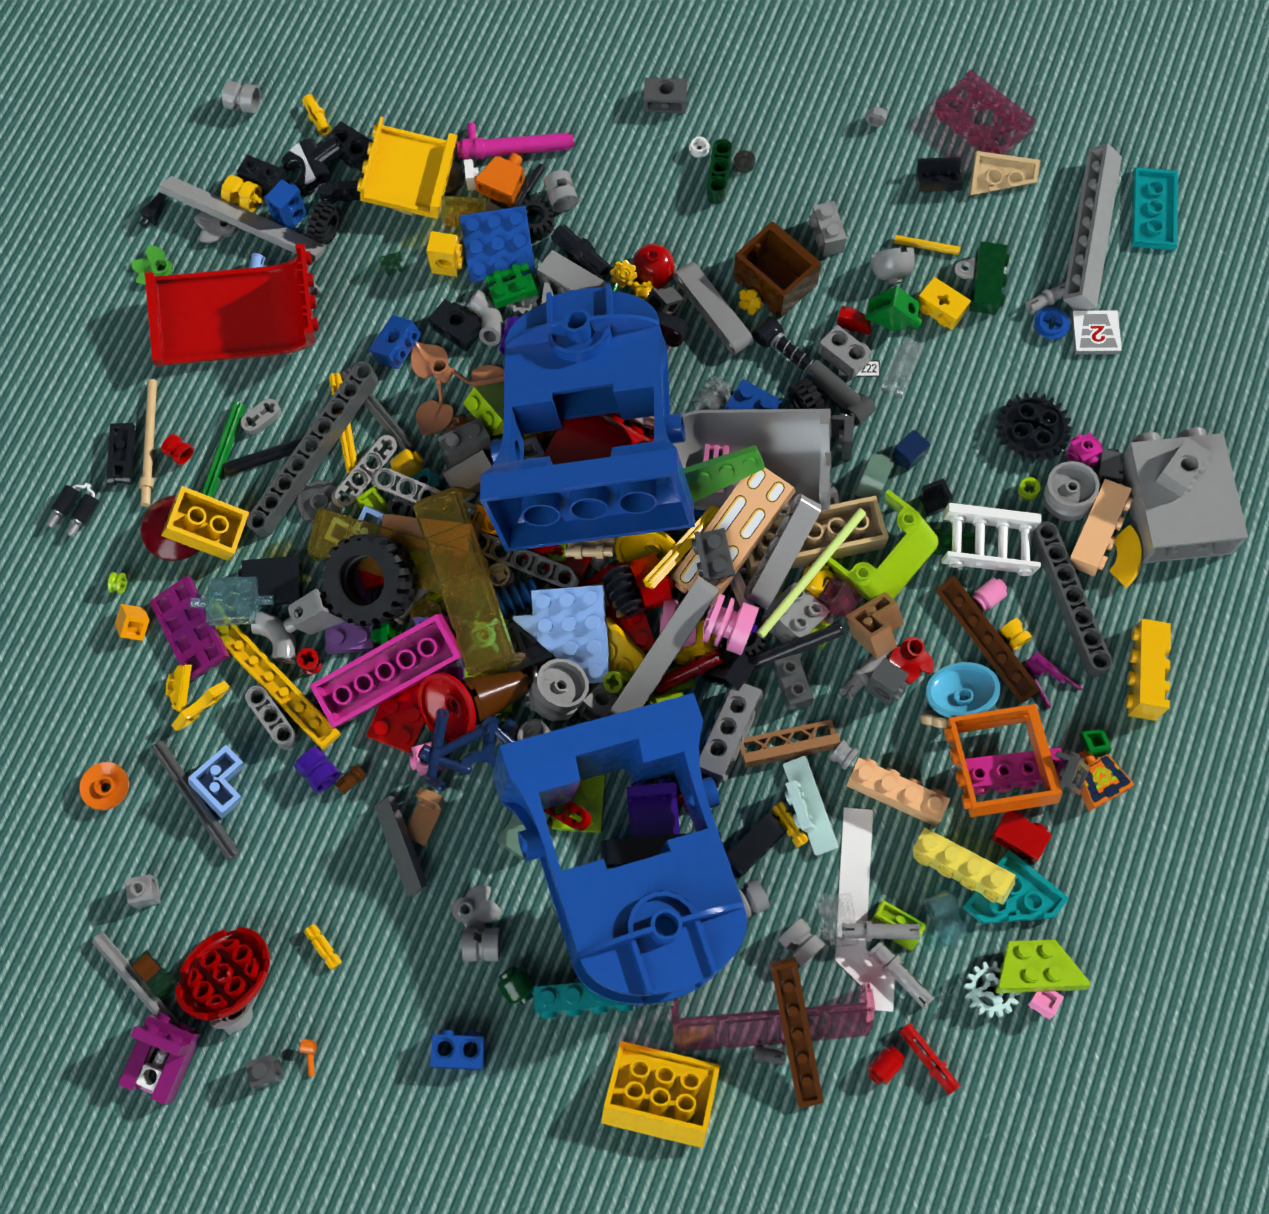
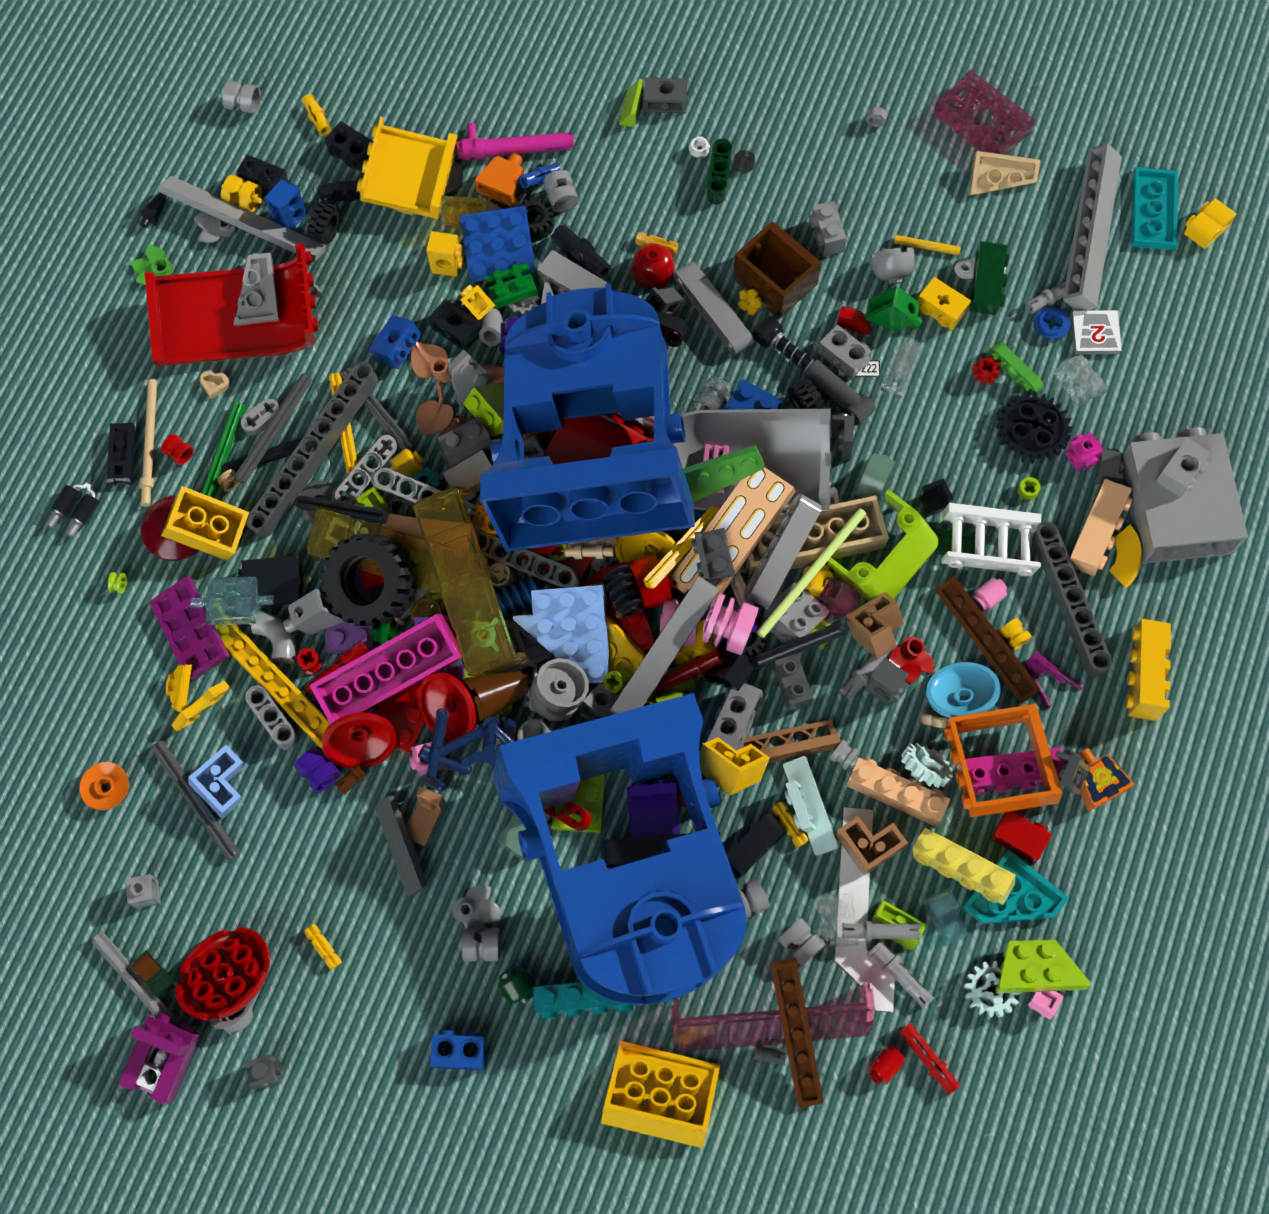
light orange panel [115,604,150,641] -> none
black connector [281,135,345,196] -> none
orange hand [299,1039,317,1077] -> none
clear green tile [378,251,402,276] -> none
white plate [464,159,479,191] -> none
yellow plant [610,259,653,300] -> none
dark blue brick [892,429,931,471] -> none
black bracket [915,157,963,193] -> none
light grey wheel [1043,461,1100,522] -> none
green slope [1080,728,1112,757] -> none
none -> tan tile [199,371,230,399]
none -> tan bush [217,469,240,492]
none -> light grey wing [233,253,280,326]
none -> dark grey axle [234,373,312,484]
none -> black axle [295,495,389,524]
none -> red pin [305,640,370,698]
none -> red dish [322,712,397,769]
none -> light grey wing [448,350,493,408]
none -> yellow bracket [459,285,495,321]
none -> blue pin [519,163,561,189]
none -> lime slope [619,79,644,127]
none -> yellow axle [635,232,678,255]
none -> yellow brick [699,737,770,795]
none -> medium nougat brick [835,816,908,876]
none -> light aqua gear [901,743,953,788]
none -> red gear [972,357,1001,386]
none -> bright green beam [988,342,1044,396]
none -> clear bracket [1053,355,1108,408]
none -> yellow brick [1184,198,1237,249]

